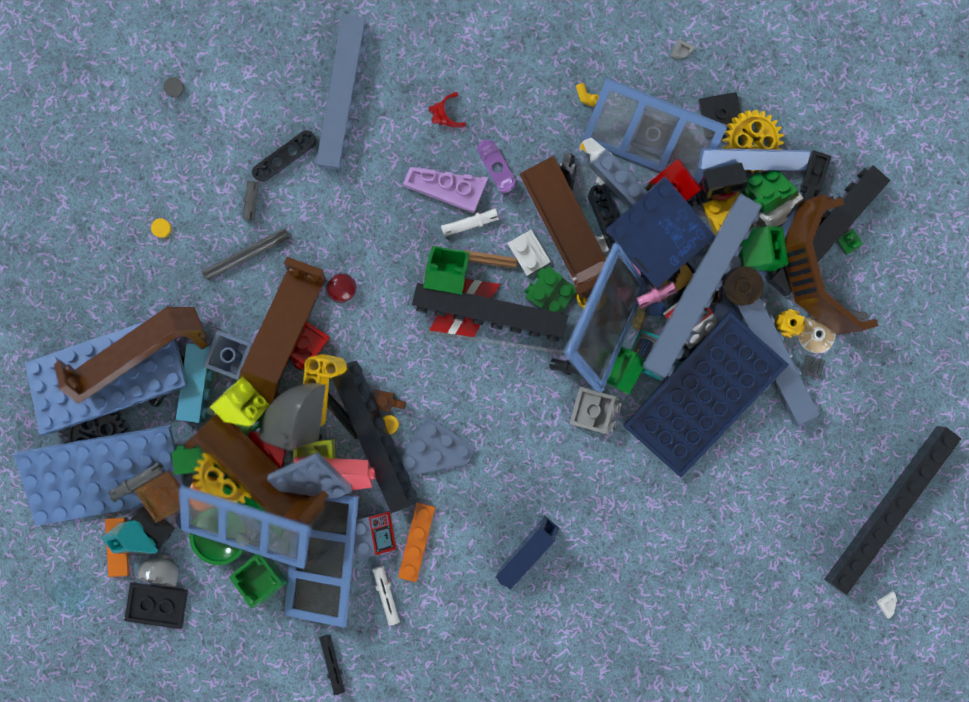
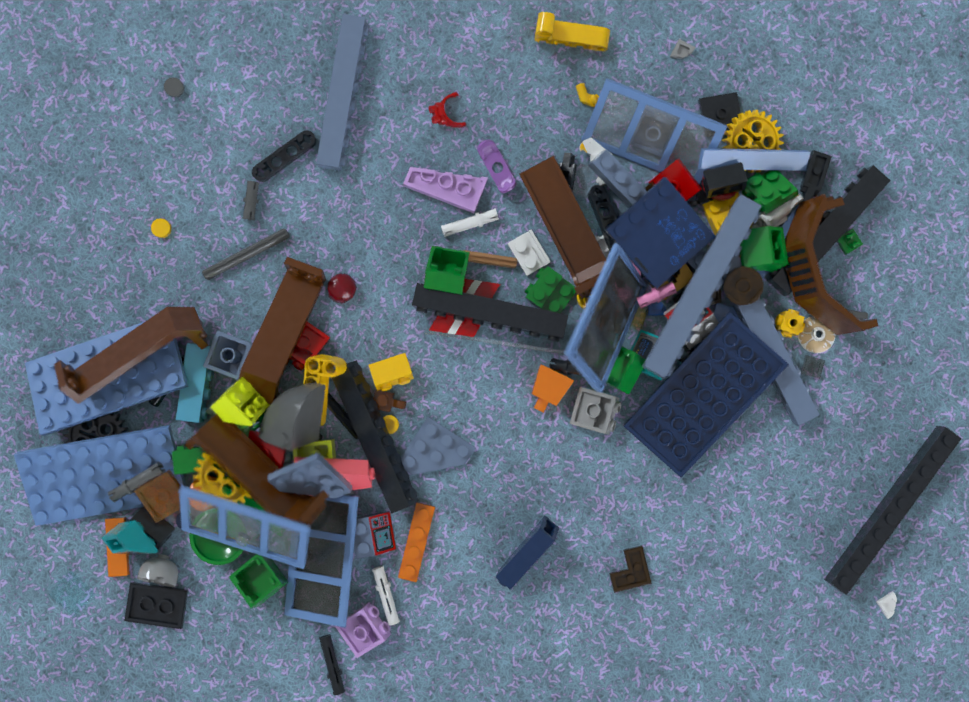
none -> lavender plate [335,603,391,658]
none -> yellow brick [369,353,414,391]
none -> orange torso [531,364,574,413]
none -> yellow beam [534,12,610,51]
none -> dark brown tile [609,545,652,593]

